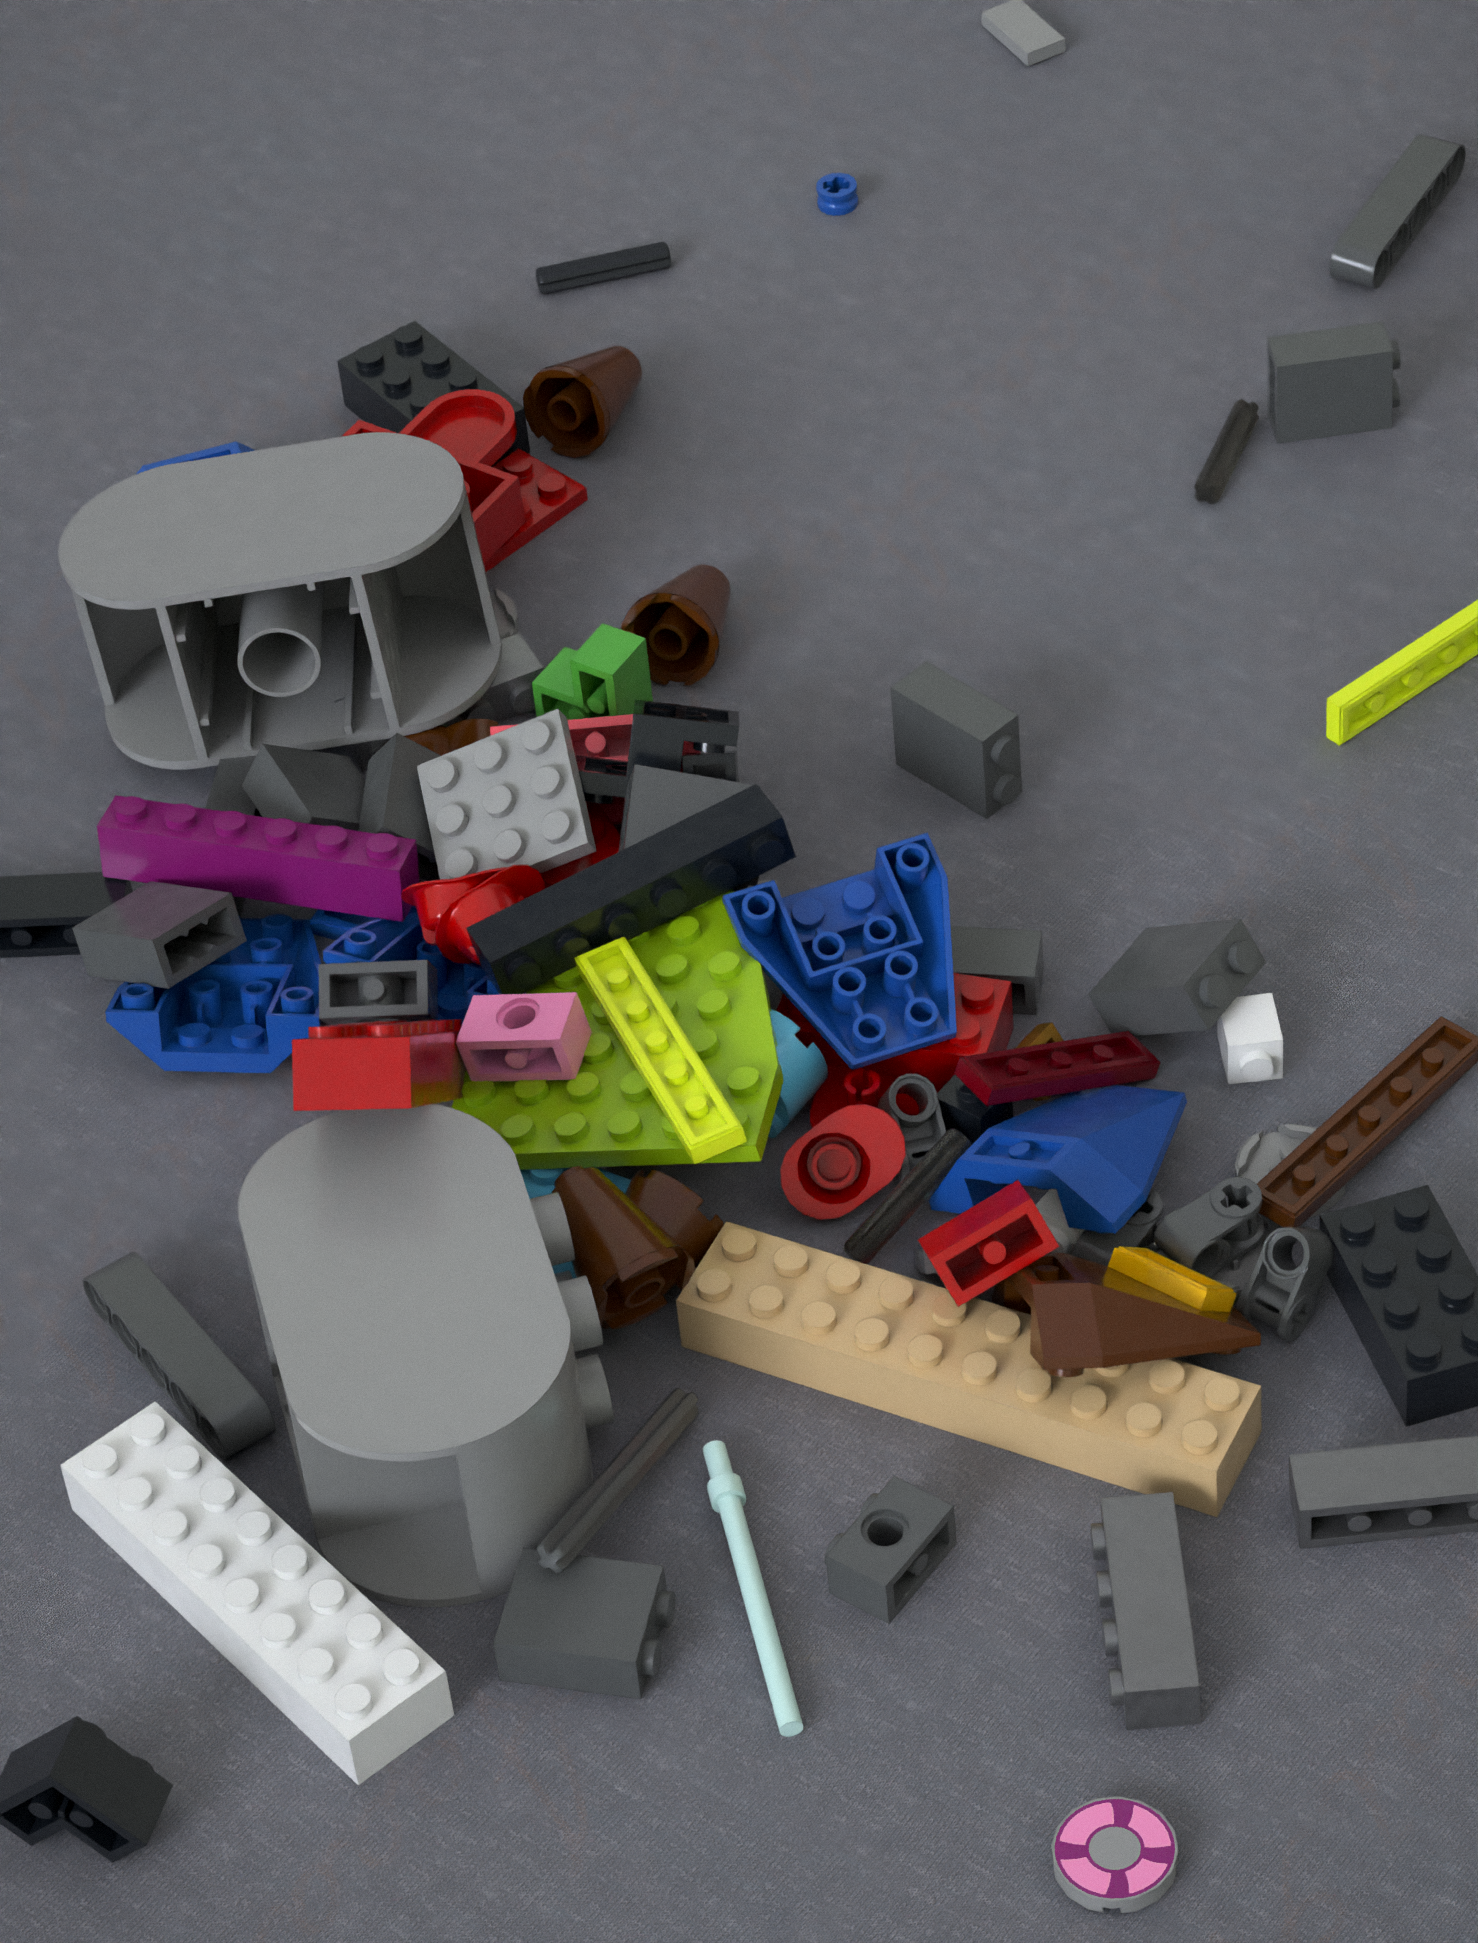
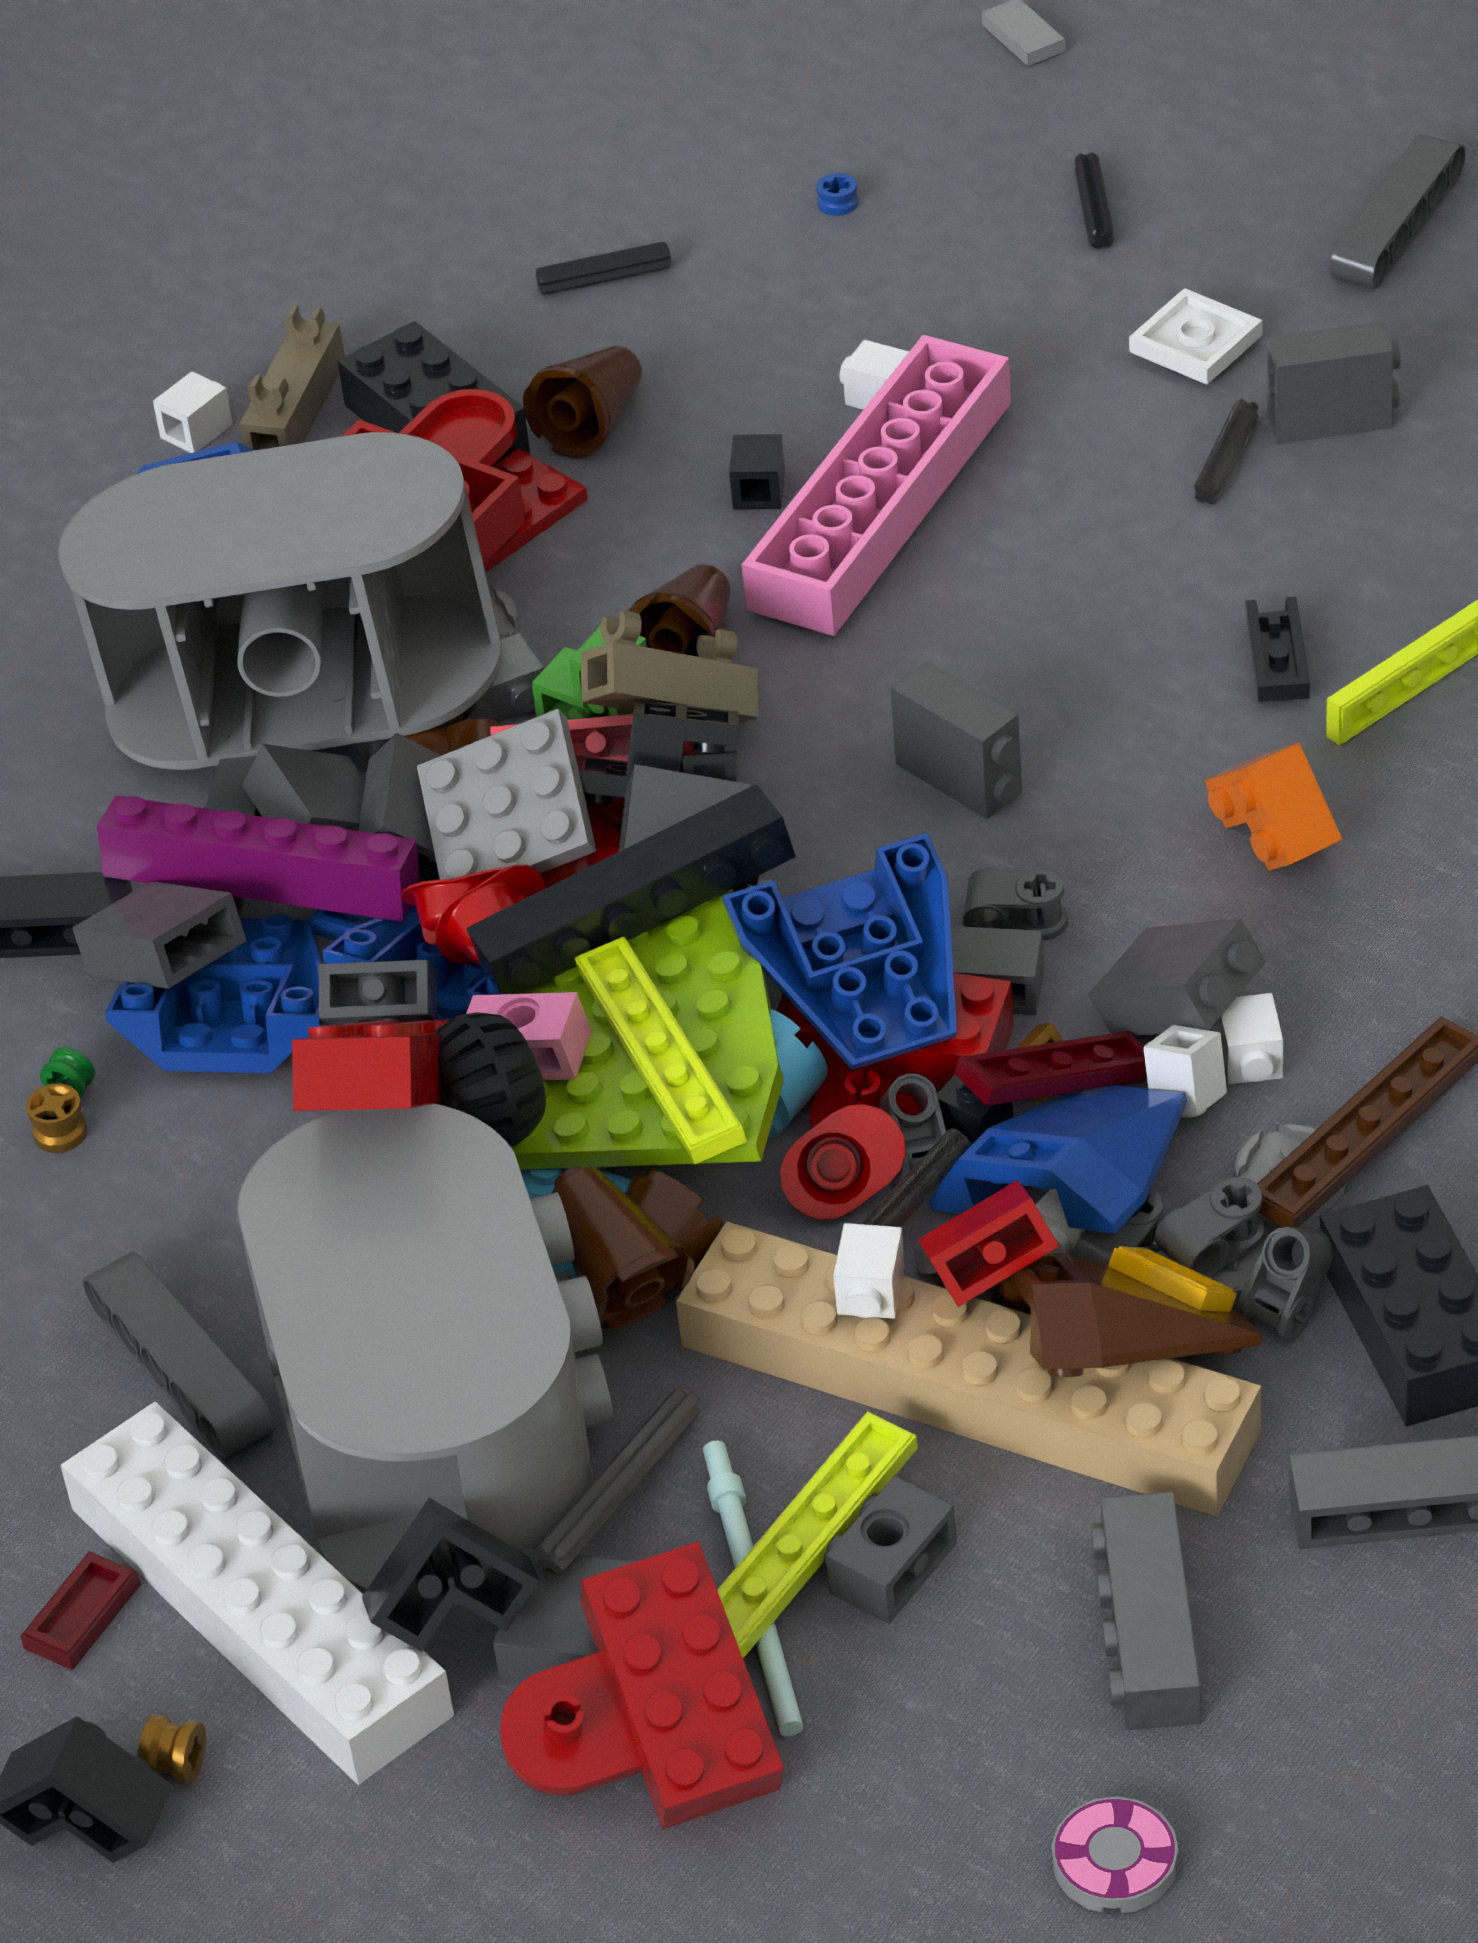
none -> dark red tile [20,1551,141,1670]
none -> pearl gold wheel [26,1084,88,1153]
none -> green bush [40,1047,96,1098]
none -> pearl gold wheel [137,1714,206,1784]
none -> white brick [153,371,233,453]
none -> dark tan brick [240,305,345,450]
none -> black brick [362,1498,540,1652]
none -> black wheel [433,1012,546,1147]
none -> red brick [500,1541,784,1830]
none -> dark tan brick [581,611,759,724]
none -> neon yellow tile [717,1411,918,1658]
none -> black brick [729,434,785,510]
none -> bright pink brick [741,335,1011,636]
none -> white brick [833,1223,905,1319]
none -> white brick [839,340,909,410]
none -> dark grey piece [962,868,1068,940]
none -> black axle [1074,152,1114,249]
none -> white plate [1129,288,1263,385]
none -> white brick [1143,1025,1227,1118]
none -> orange brick [1204,742,1343,871]
none -> black hinge [1245,596,1310,702]

